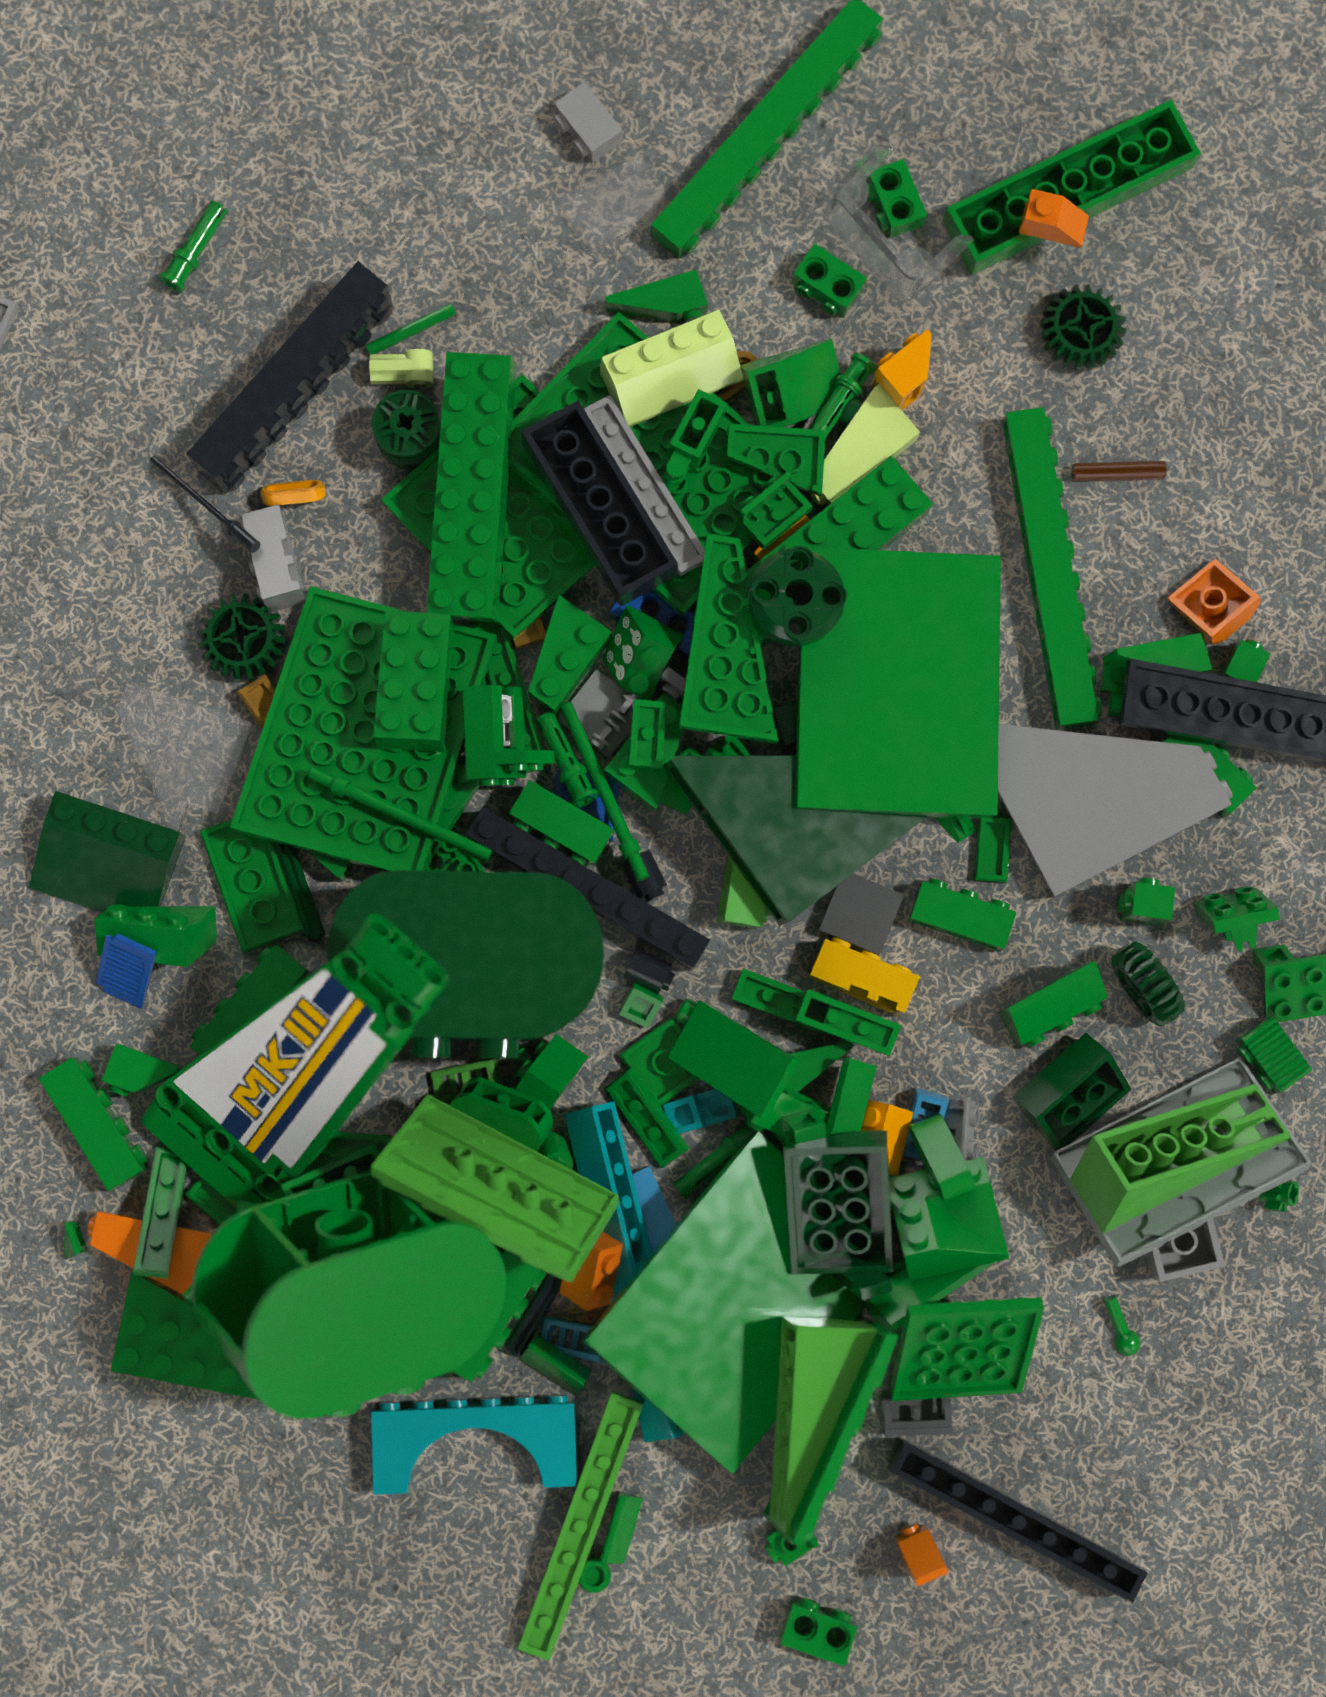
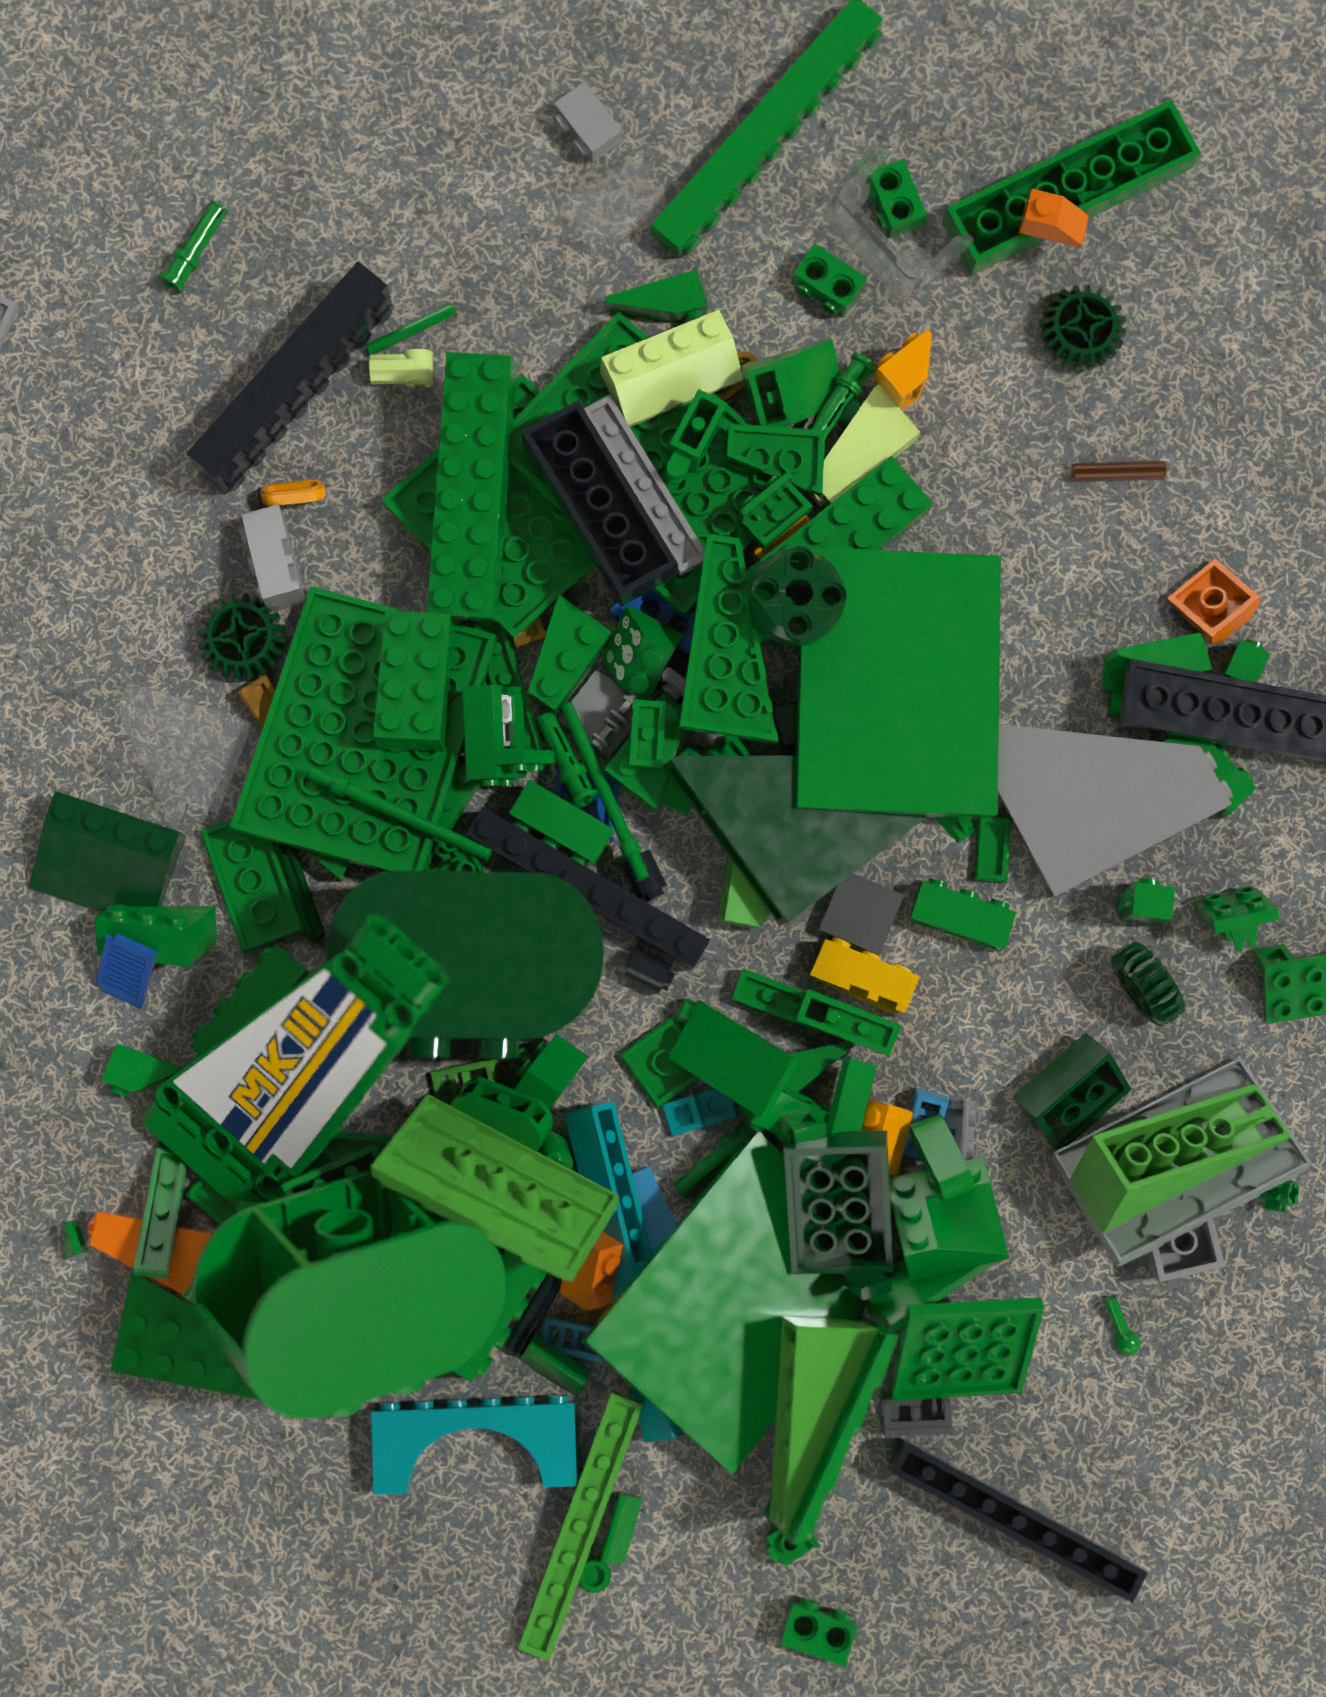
green brick [38,1057,148,1192] -> none
black piece [150,456,261,553] -> none
dark green wheel [372,390,441,470] -> none
green tile [605,1068,690,1169] -> none
green plate [619,983,663,1028] -> none
orange slope [894,1523,949,1586] -> none
green slope [998,960,1108,1049] -> none
green brick [1002,407,1102,730] -> none
green brick [1235,1016,1312,1094] -> none

